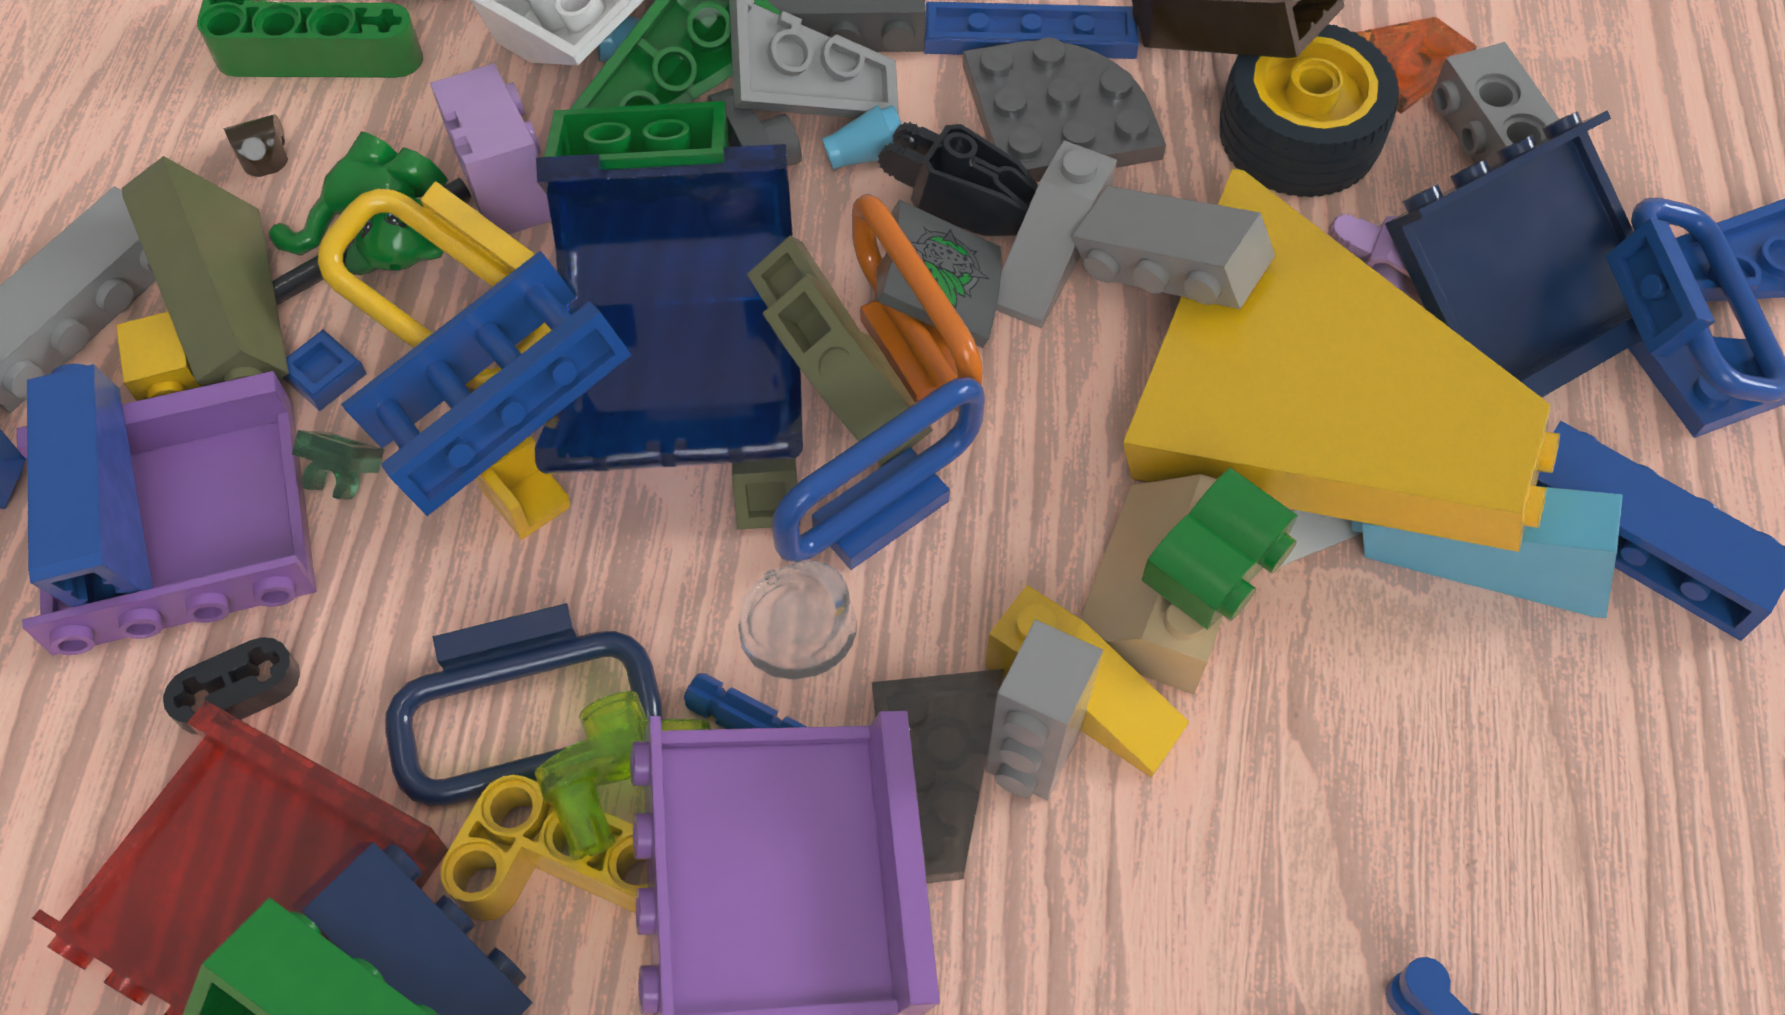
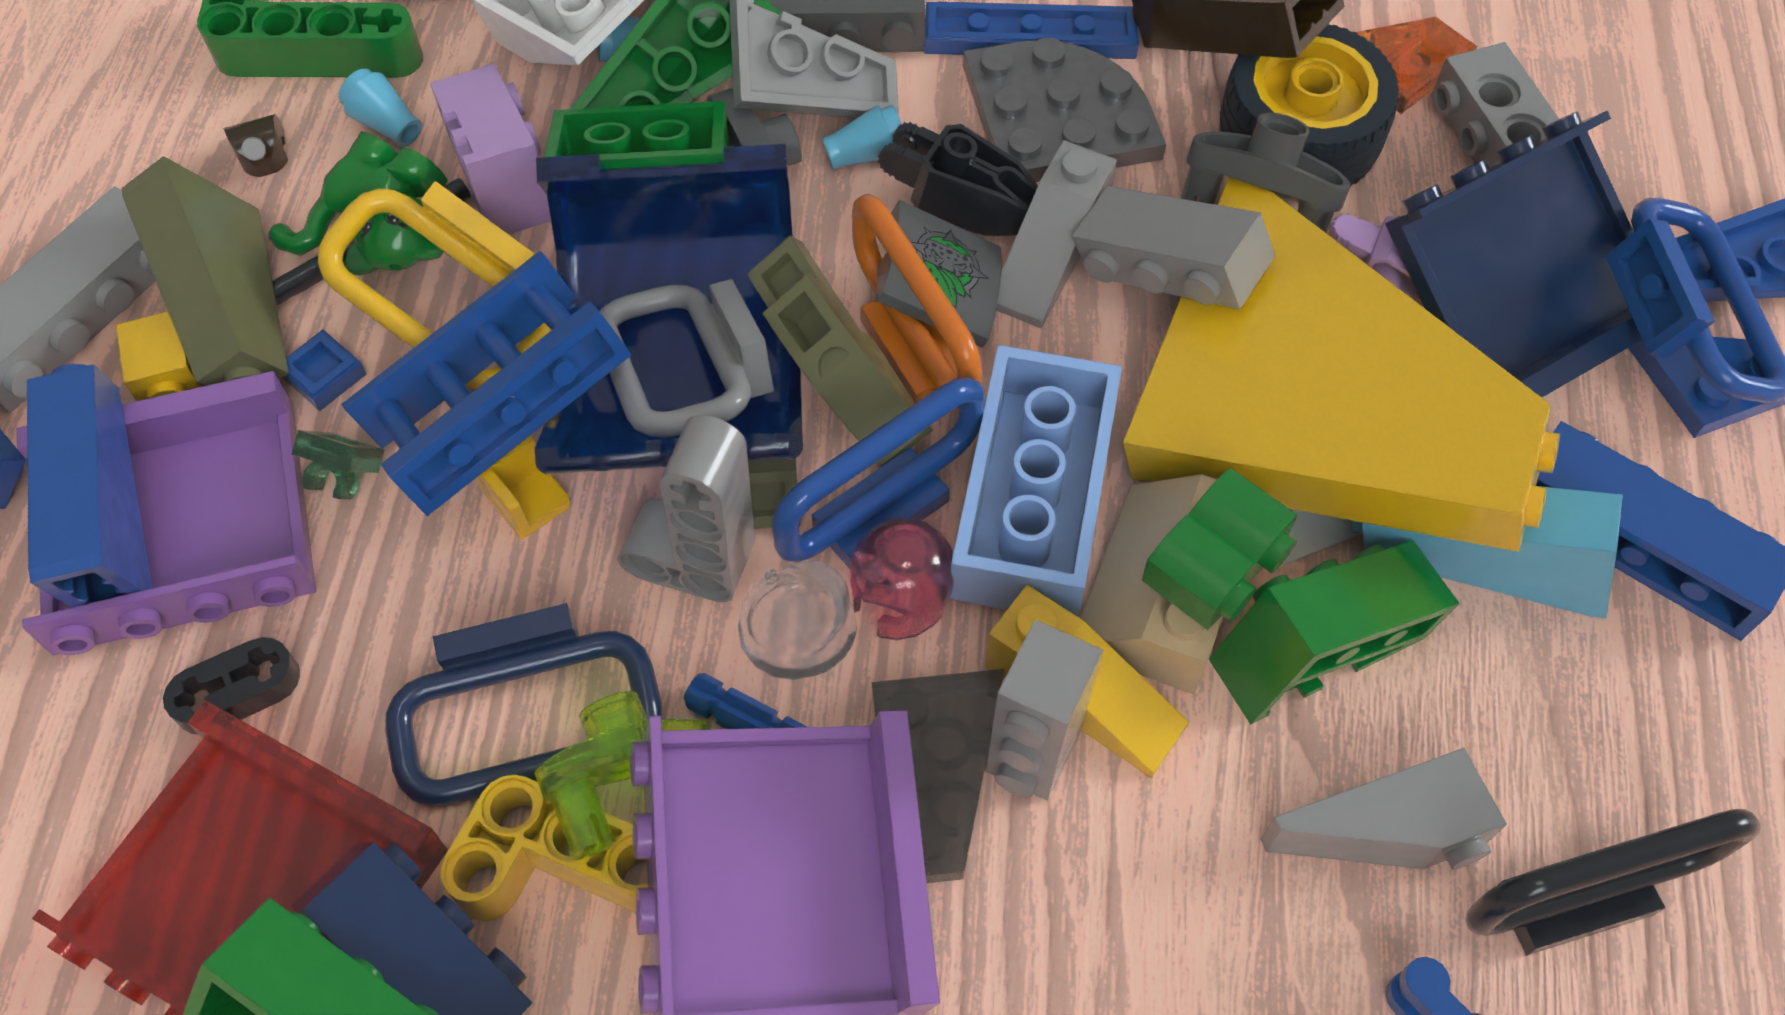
none -> medium azure cone [338,69,422,147]
none -> light grey bar [599,279,774,438]
none -> light grey beam [617,415,755,602]
none -> clear pink helmet [850,517,954,640]
none -> light blue brick [949,345,1122,617]
none -> dark grey connector [1181,113,1350,234]
none -> green wedge [1209,540,1460,725]
none -> light grey slope [1260,748,1507,870]
none -> black bar [1465,809,1760,956]

